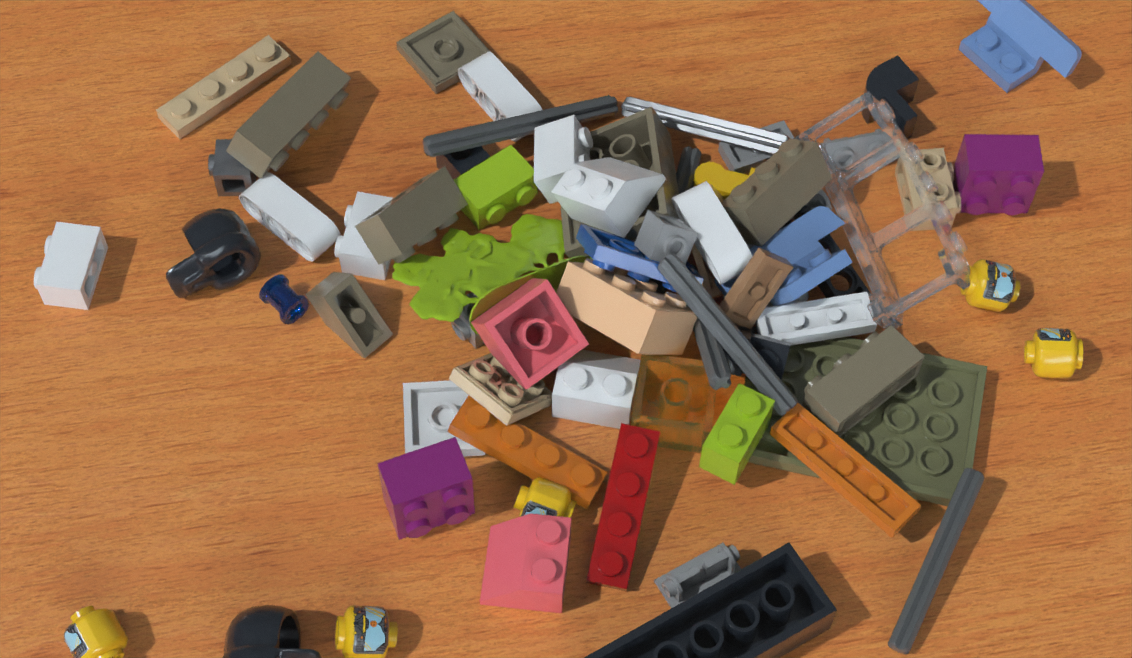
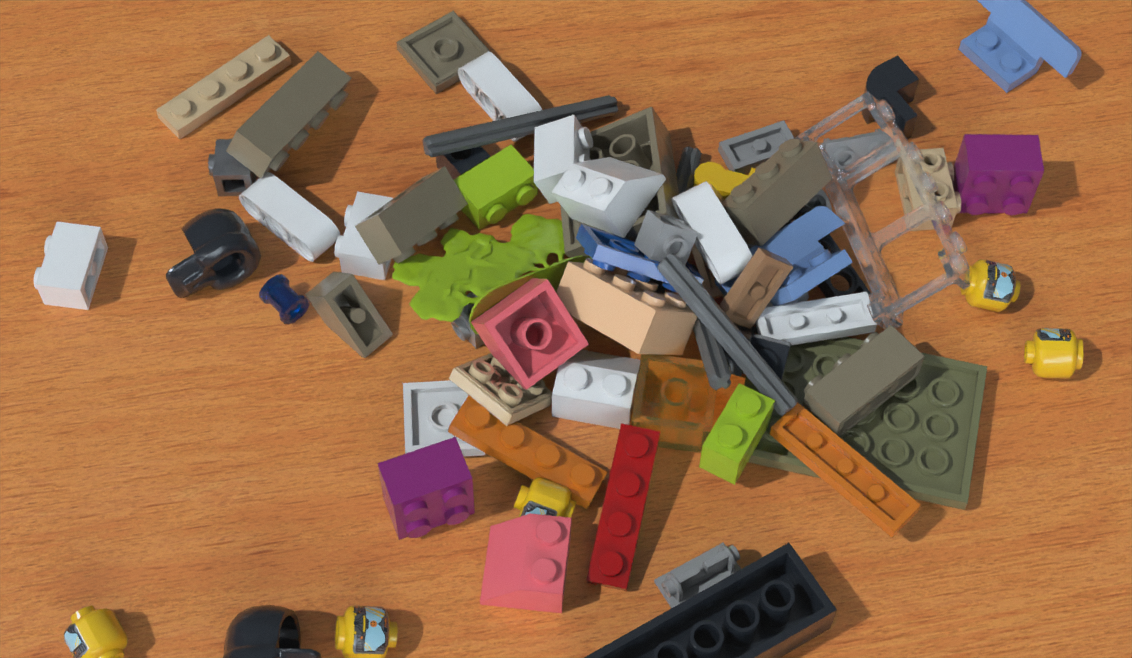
axle [621,96,790,154] -> none
dark grey axle [888,468,985,654] -> none

